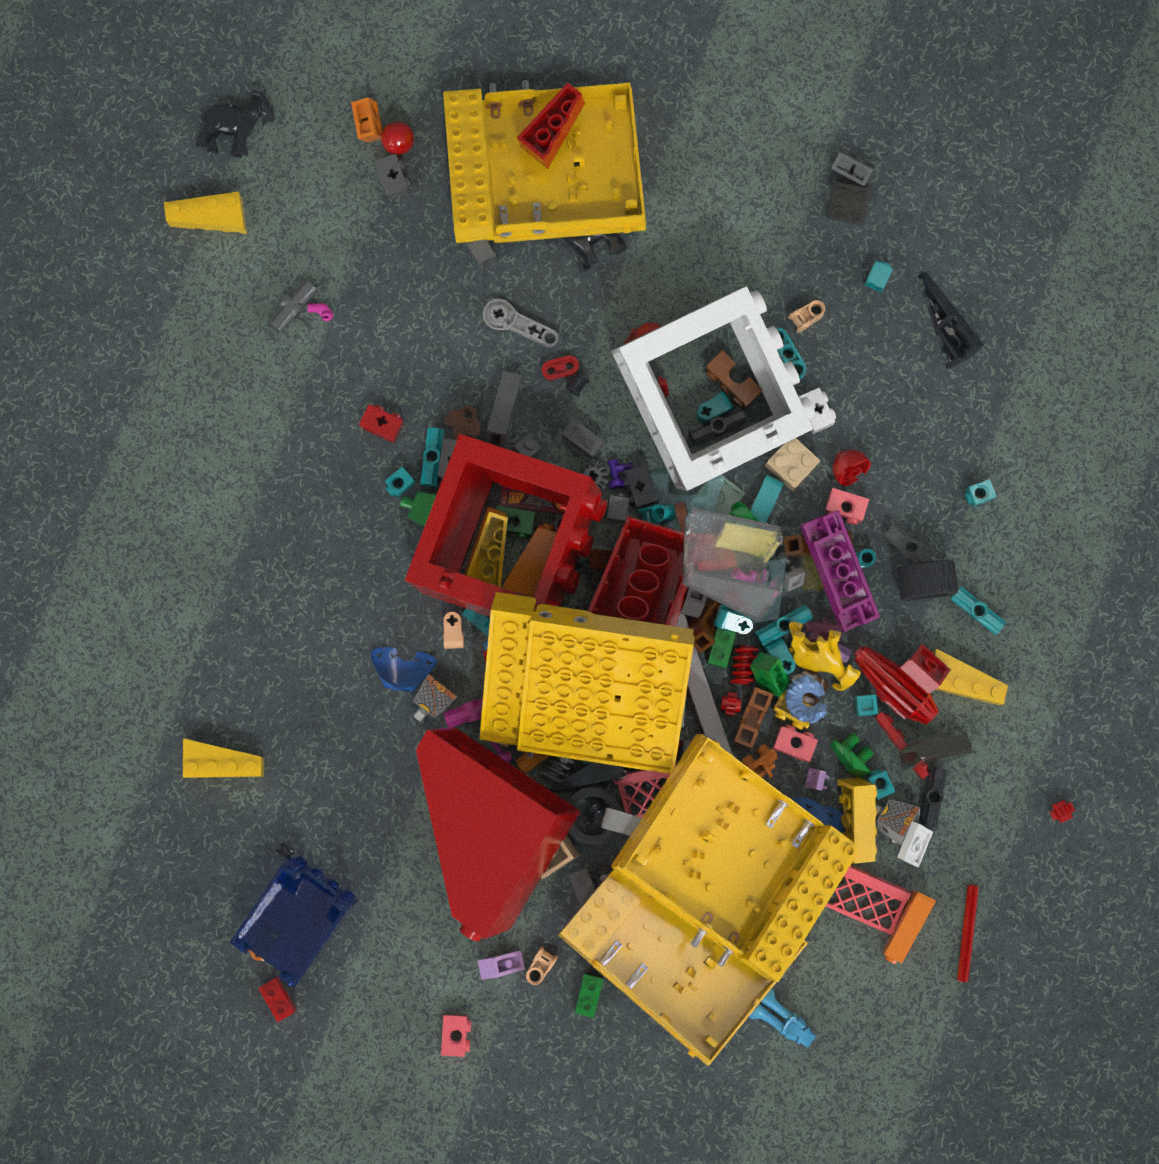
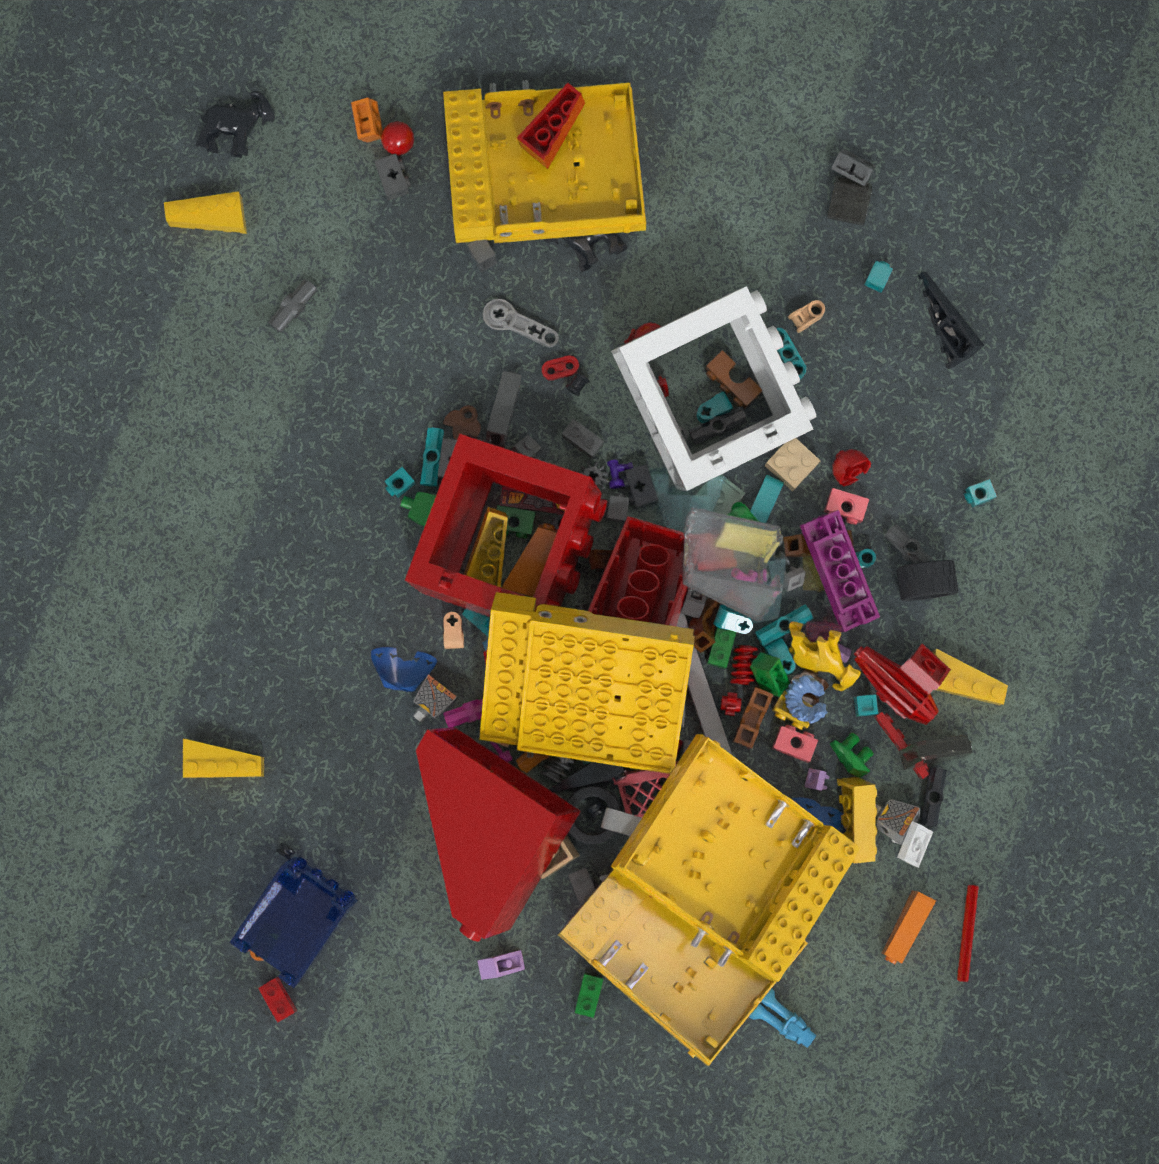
dark pink arm [308,303,333,321] -> none
red brick [359,404,404,444] -> none
coral brick [441,1014,471,1057] -> none
light nougat piece [526,946,558,985] -> none
teal piece [638,504,676,525] -> none
copper beam [674,501,694,536] -> none
orange hips [742,744,778,778] -> none
white brick [799,388,836,434] -> none
coral fence [826,865,911,935] -> none
teal brick [866,769,895,800] -> none
teal piece [950,586,1006,636] -> none
red gear [1049,799,1075,823] -> none

